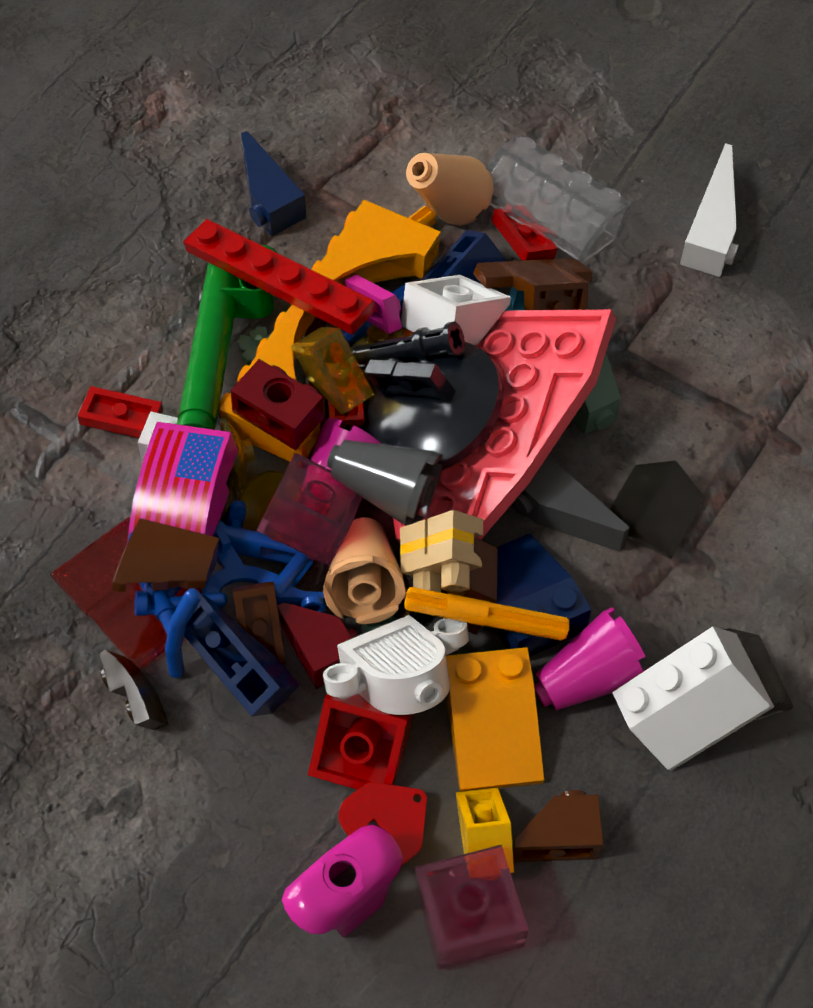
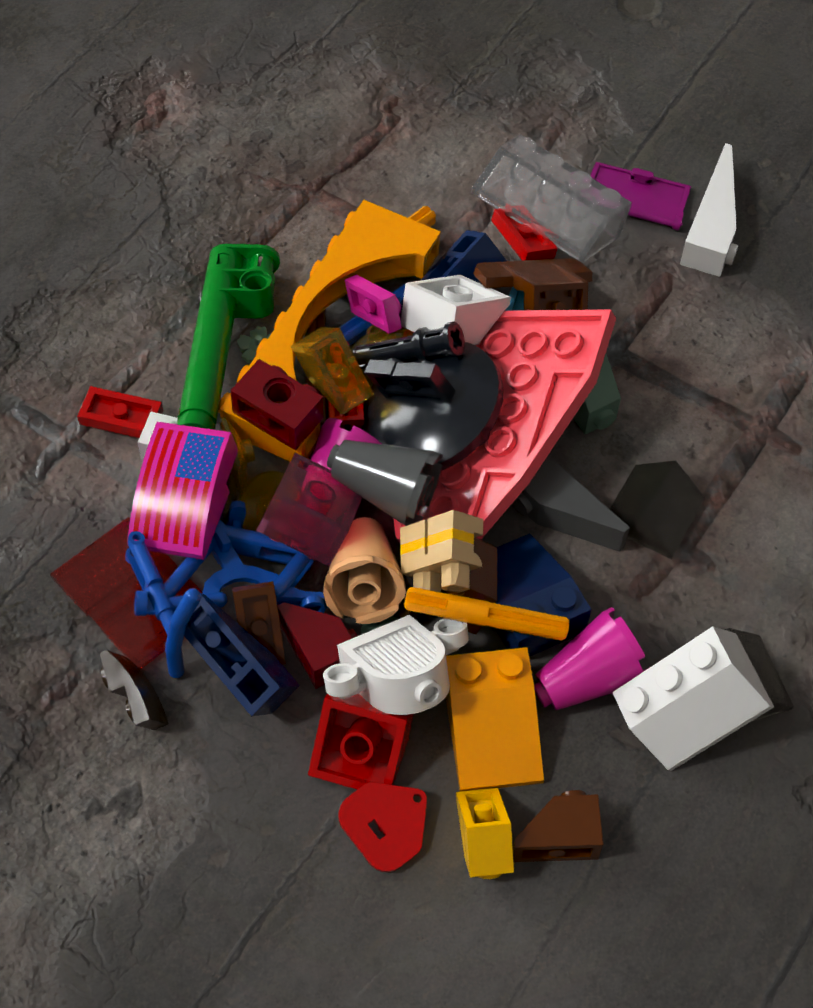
reddish brown slope [112,518,220,592] -> none
red plate [183,219,376,335] -> none
dark blue slope [241,131,306,237] -> none
dark pink piece [282,825,403,938] -> none
light nougat cone [406,153,494,226] -> none
clear pink slope [415,845,529,970] -> none
none -> magenta door [578,162,691,231]

